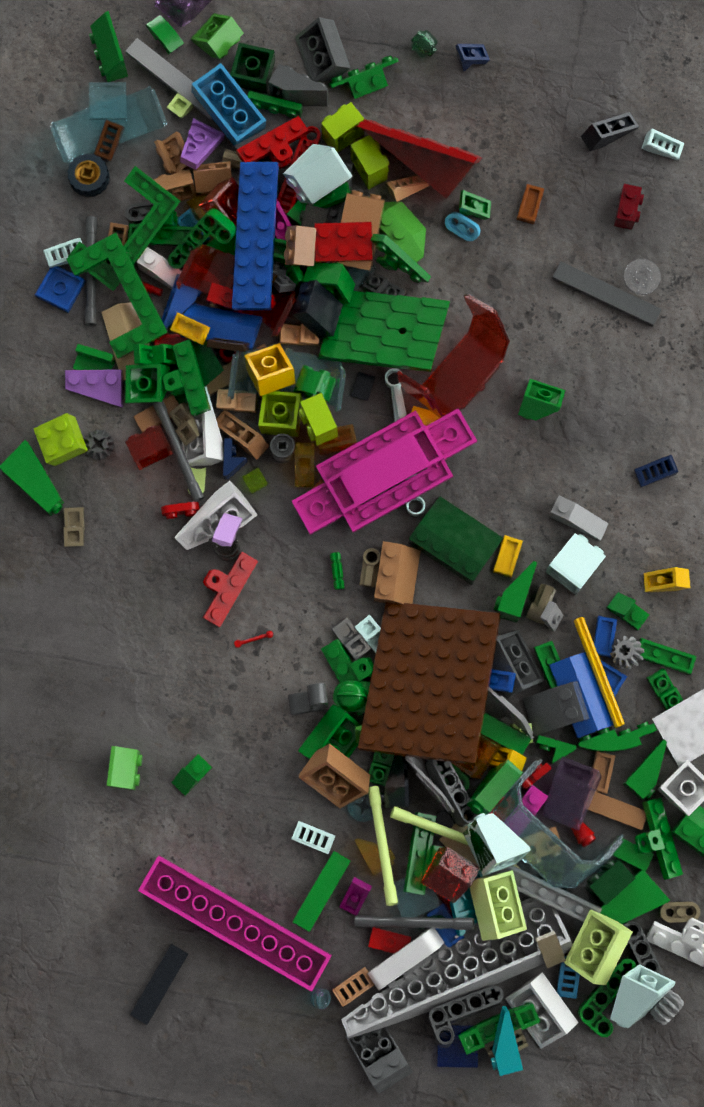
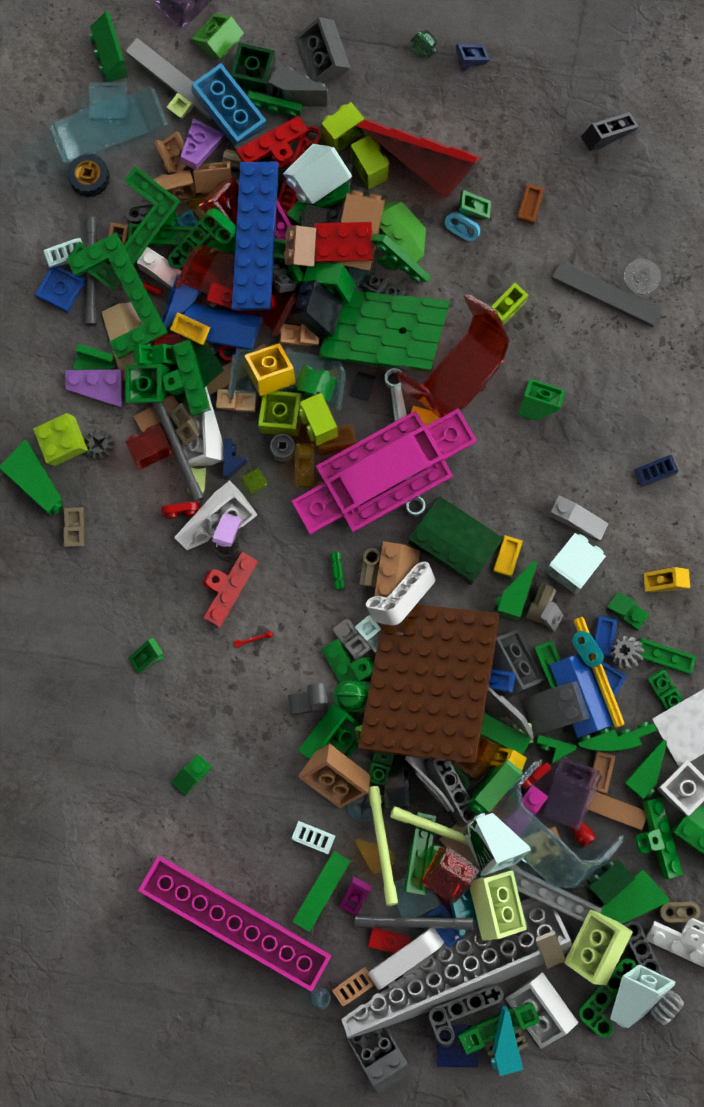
reddish brown slope [94,120,125,161] -> none
bright green slope [107,746,143,790] -> none
black tile [130,944,189,1025] -> none
green slope [145,15,184,55] -> none
dark brown tile [207,337,250,352] -> none
medium nougat slope [216,410,269,460] -> none
green bracket [327,55,399,99] -> none
light nougat slope [386,174,429,202] -> none
dark azure slope [556,956,580,999] -> none
green tile [609,836,654,872] -> none
dark red brick [614,184,644,230] -> none
light aqua slope [642,129,684,160] -> none
none -> green slope [128,638,163,674]
none -> white beam [366,562,435,625]
none -> lime brick [488,283,528,328]
none -> teal plate [572,631,604,667]

